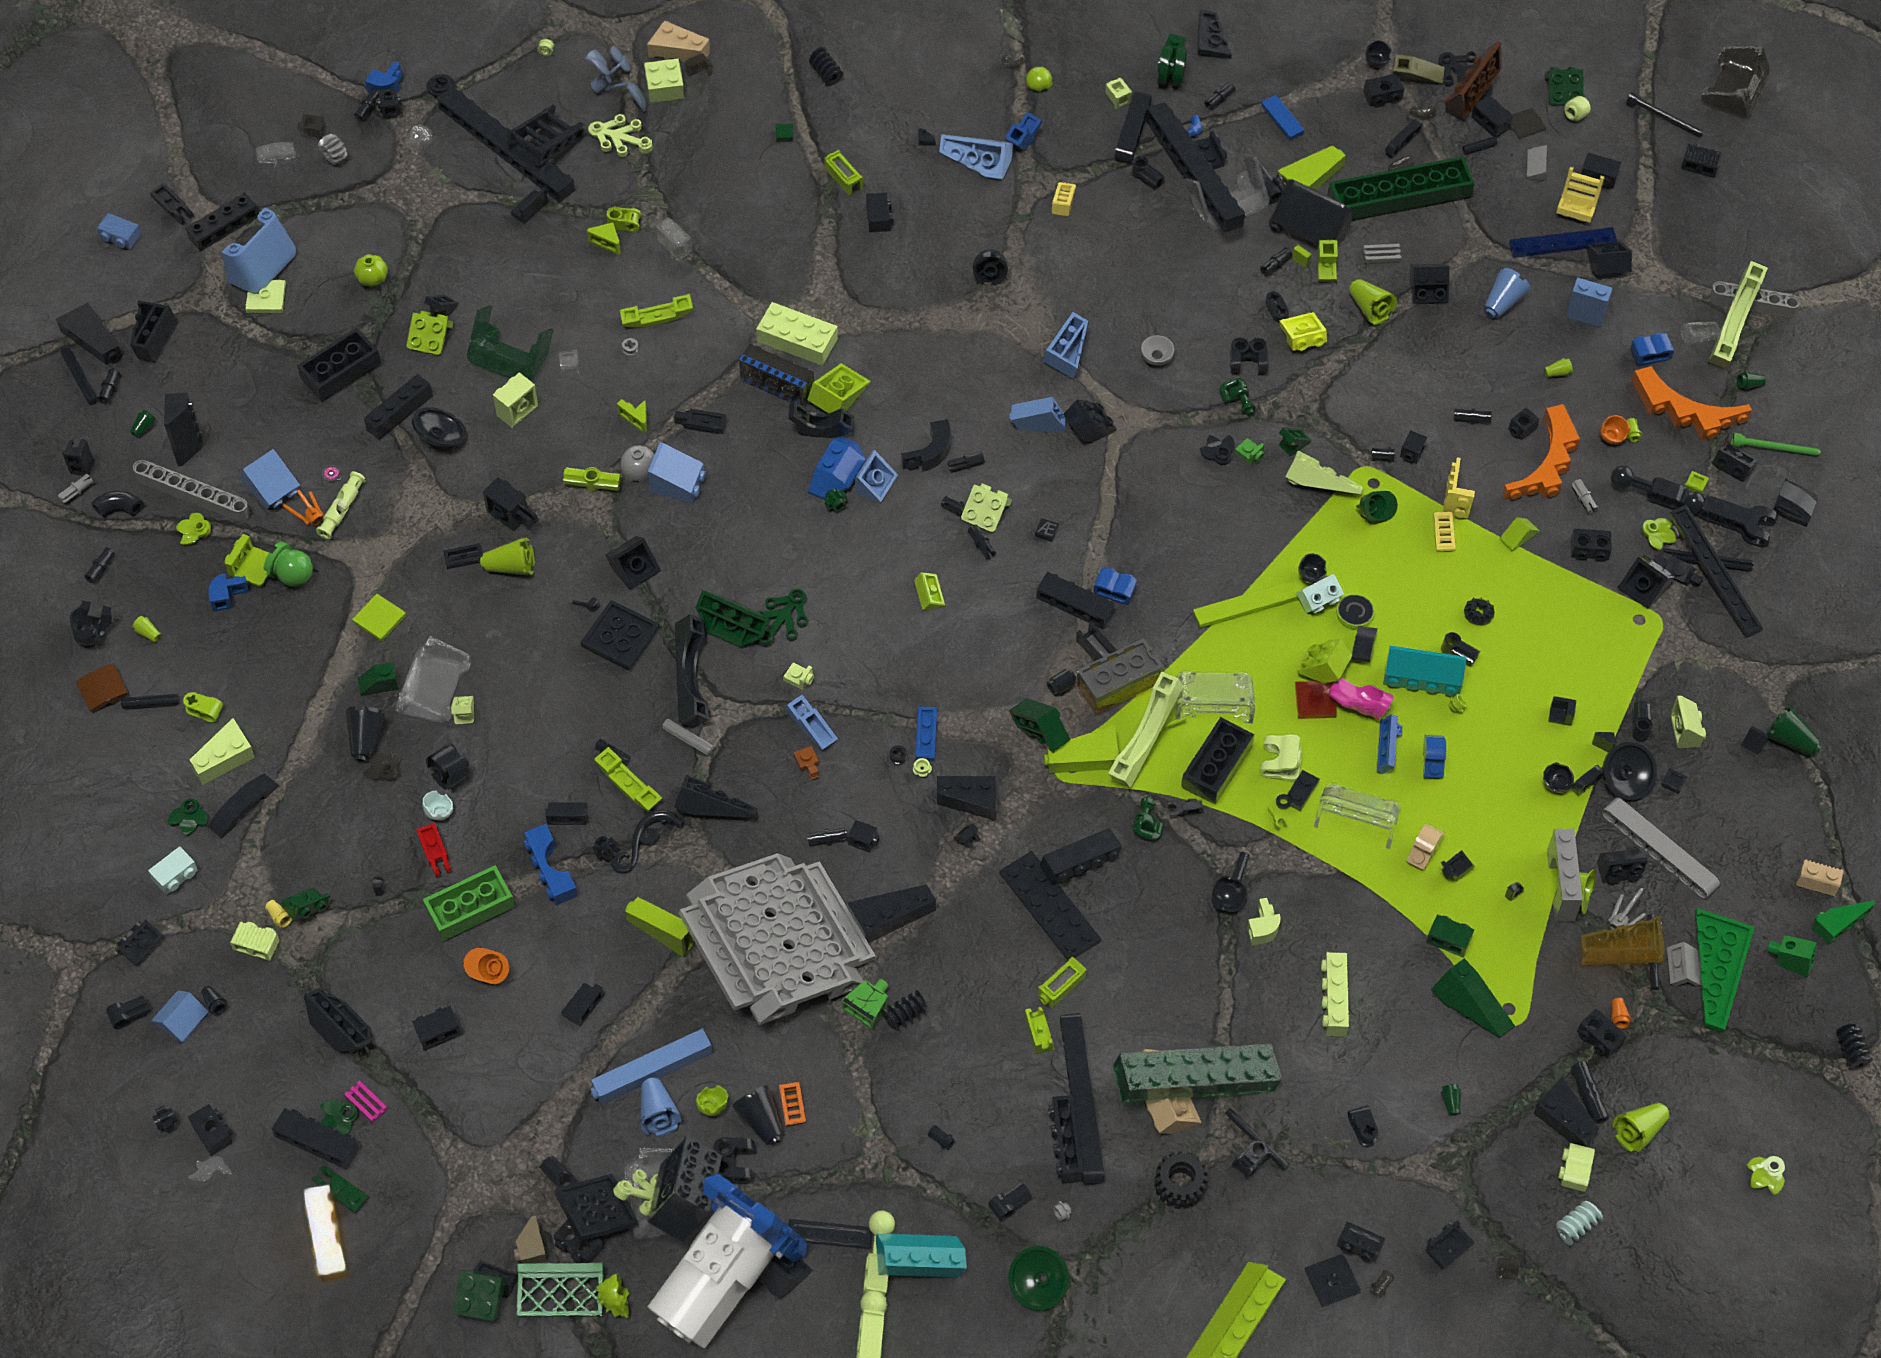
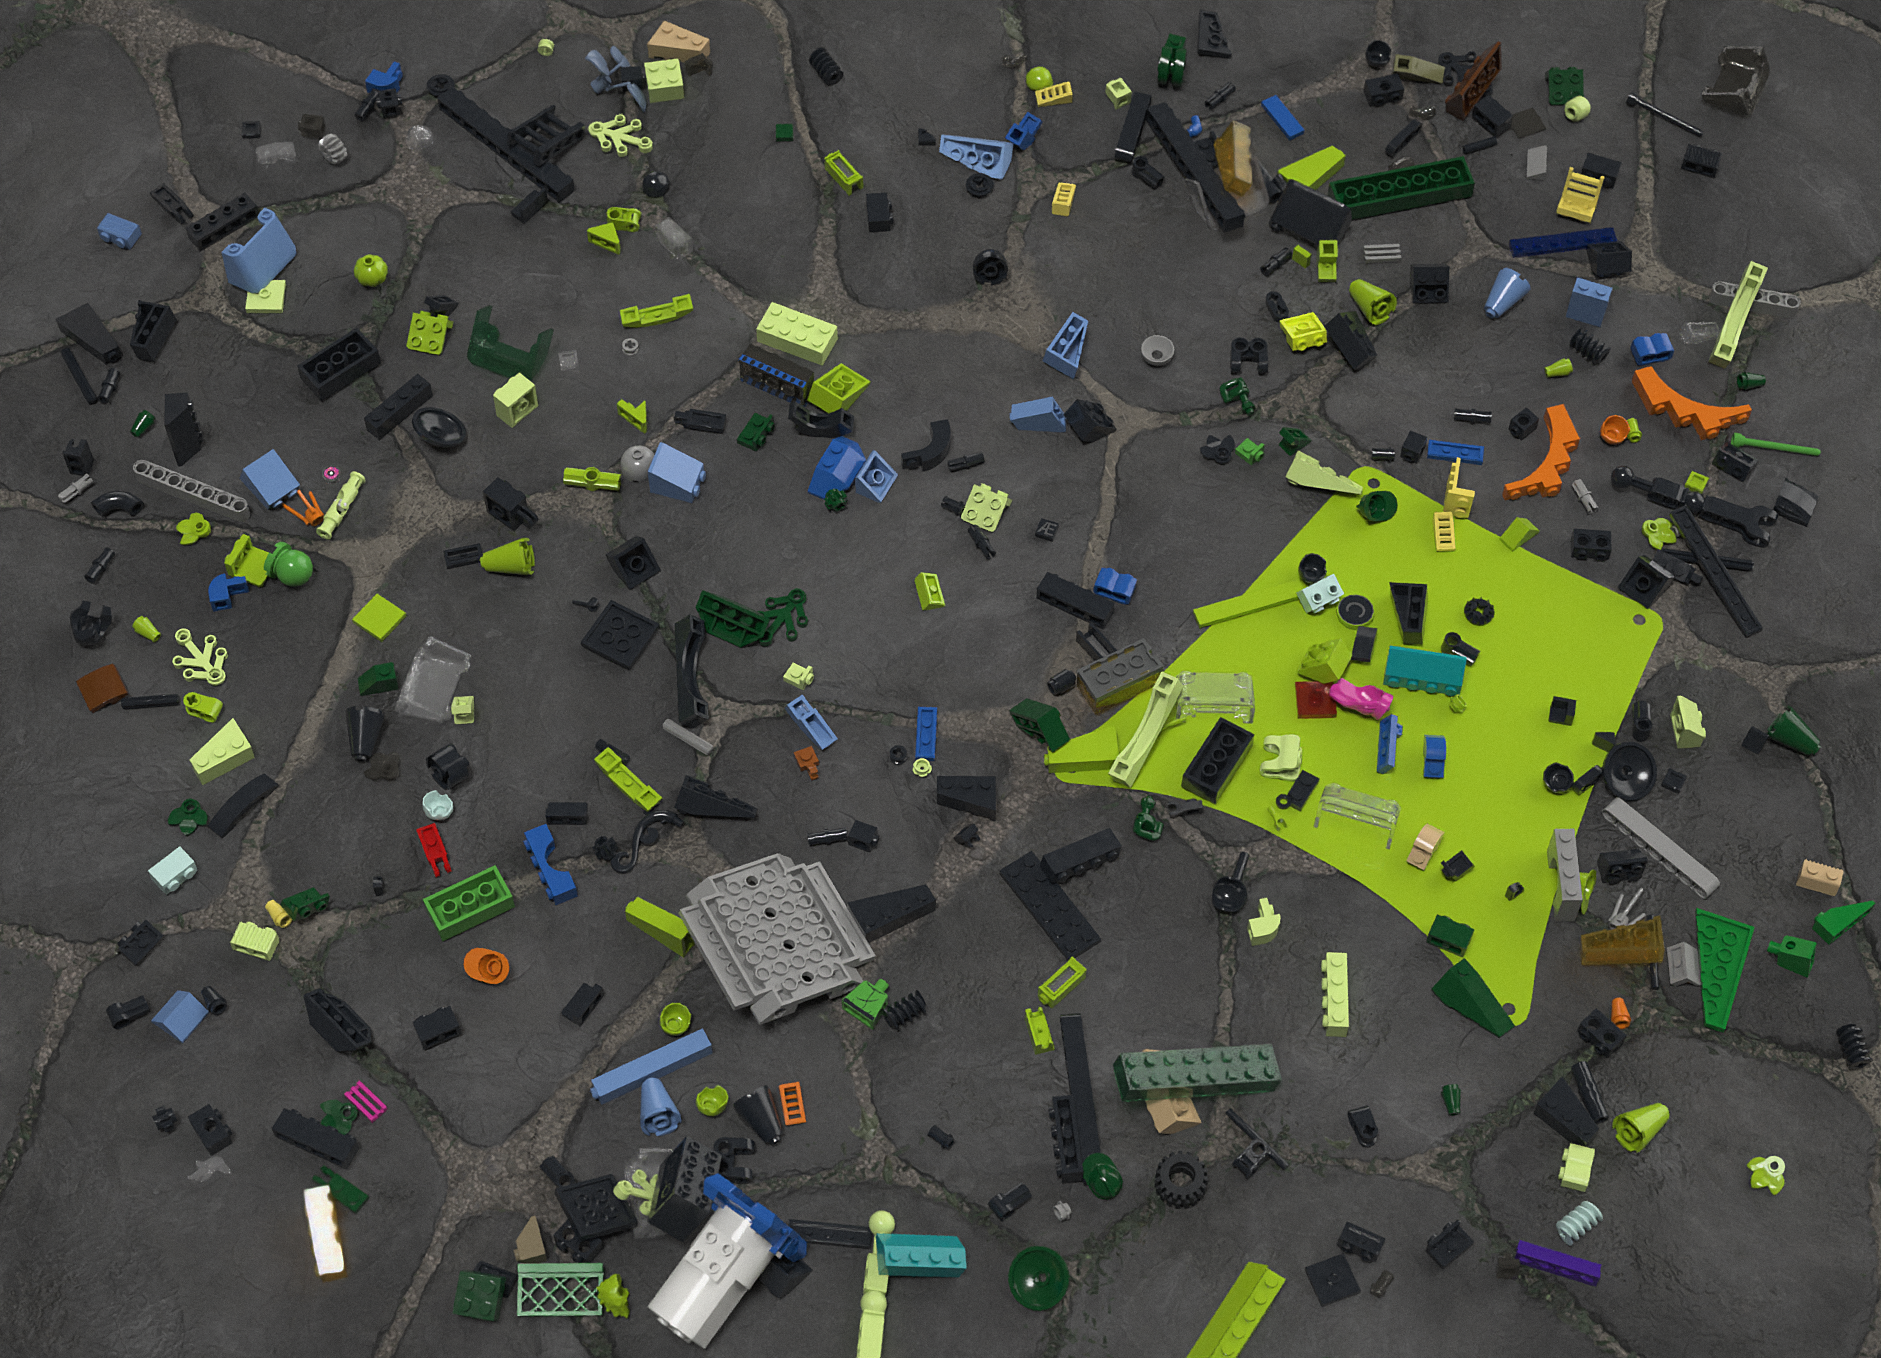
none -> yellowish green plant [172,629,228,685]
none -> black tile [242,121,261,139]
none -> black brick [620,66,646,92]
none -> black hair [642,171,669,198]
none -> lime hair [659,1003,691,1036]
none -> dark green bracket [737,413,775,452]
none -> black gear [966,173,994,198]
none -> light yellow slope [1035,82,1072,107]
none -> dark green piece [1082,1153,1123,1199]
none -> clear yellow wedge [1214,120,1252,197]
none -> black wedge [1324,311,1377,369]
none -> black wedge [1389,582,1428,645]
none -> blue tile [1427,440,1484,465]
none -> dark purple fence [1513,1240,1601,1287]
none -> black piece [1569,327,1611,364]

